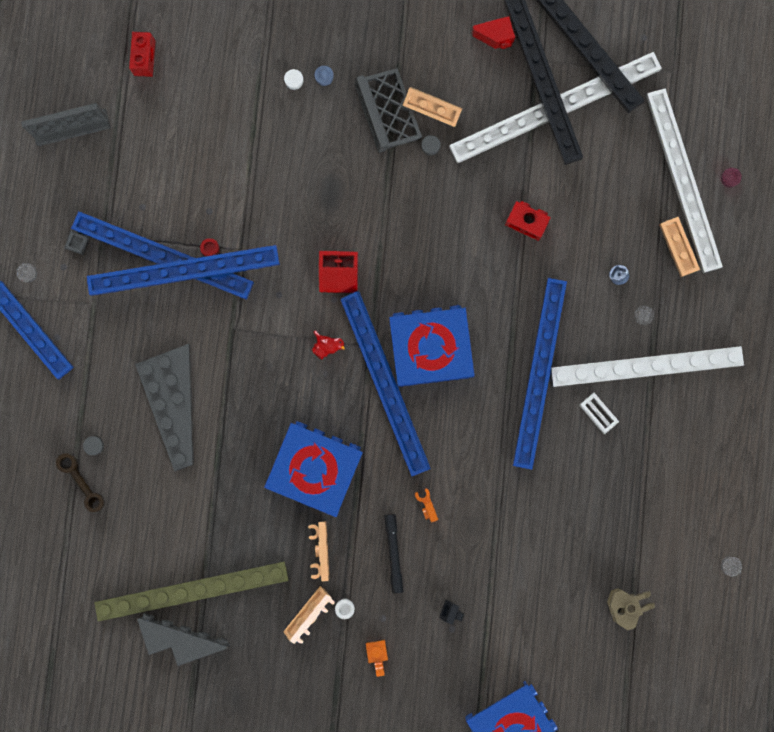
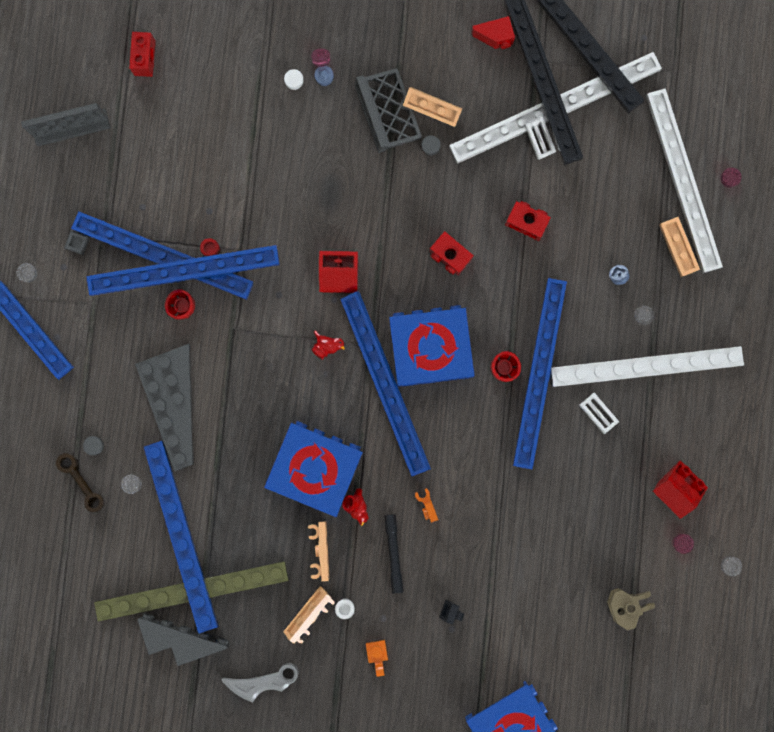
none -> clear tile [121,474,142,494]
none -> blue plate [144,441,219,634]
none -> red helmet [165,289,195,320]
none -> light grey piece [222,663,299,703]
none -> clear pink tile [311,49,331,67]
none -> red animal [342,488,369,526]
none -> red brick [429,231,474,276]
none -> red helmet [490,351,521,382]
none -> white tile [524,116,556,160]
none -> red slope [653,460,708,519]
none -> clear pink tile [673,534,694,554]

